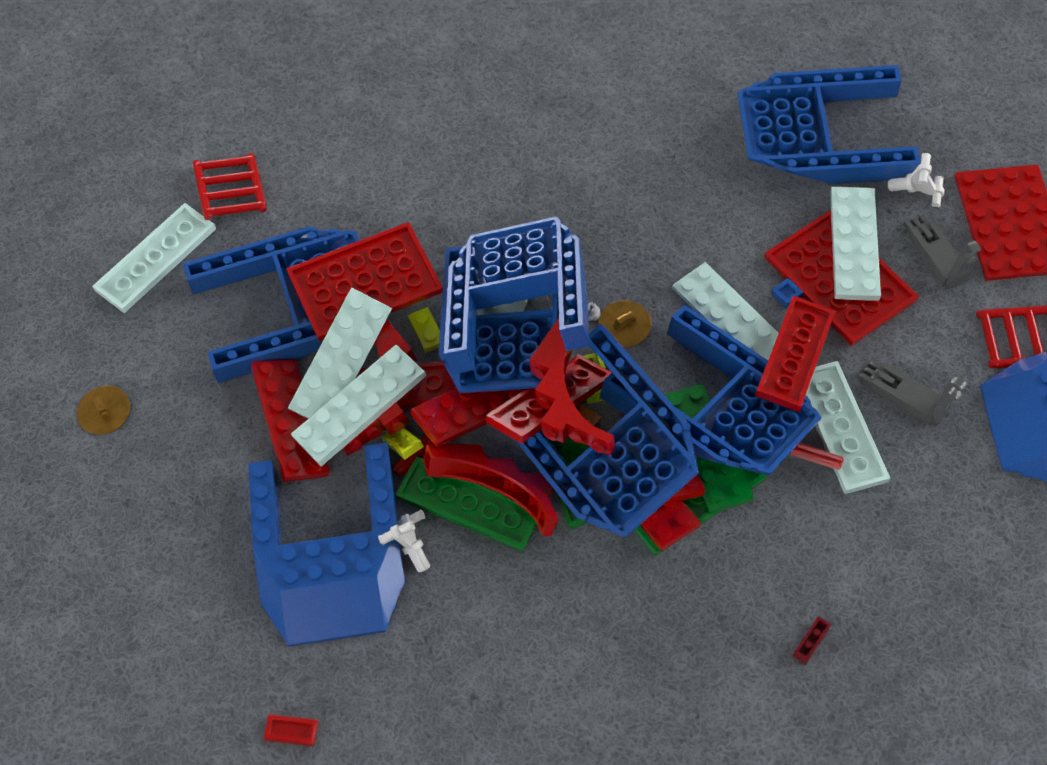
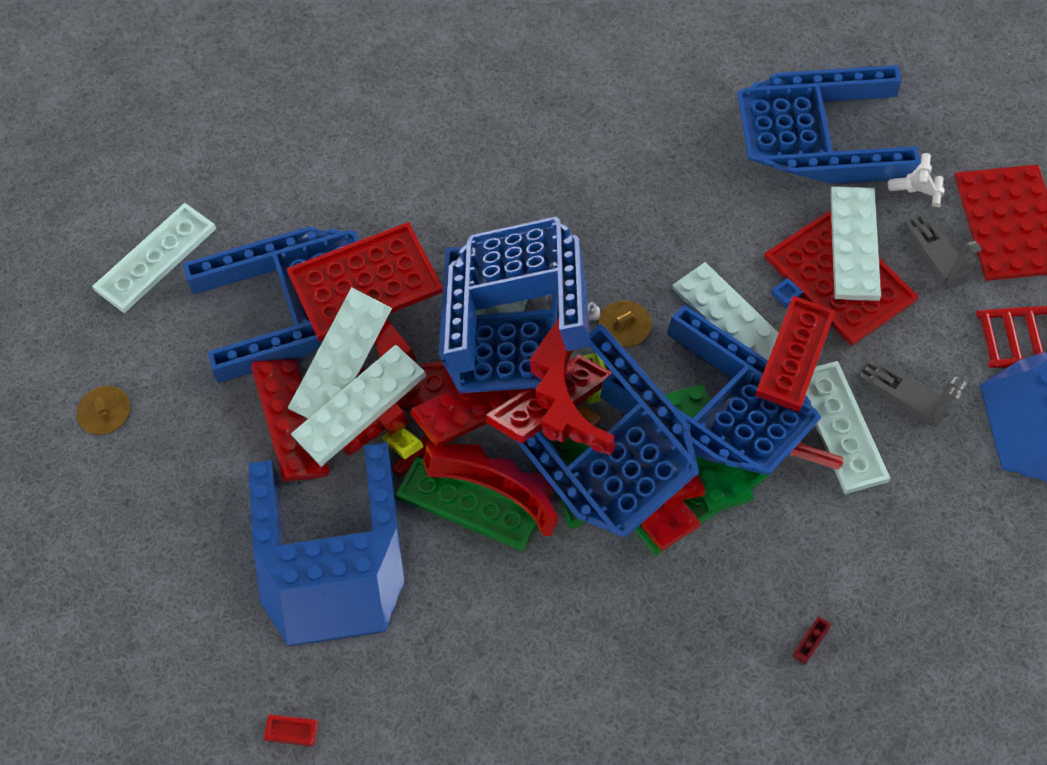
red bar [193,153,267,220] -> none
white axle [378,510,430,572] -> none
neon yellow plate [408,307,440,353] -> none

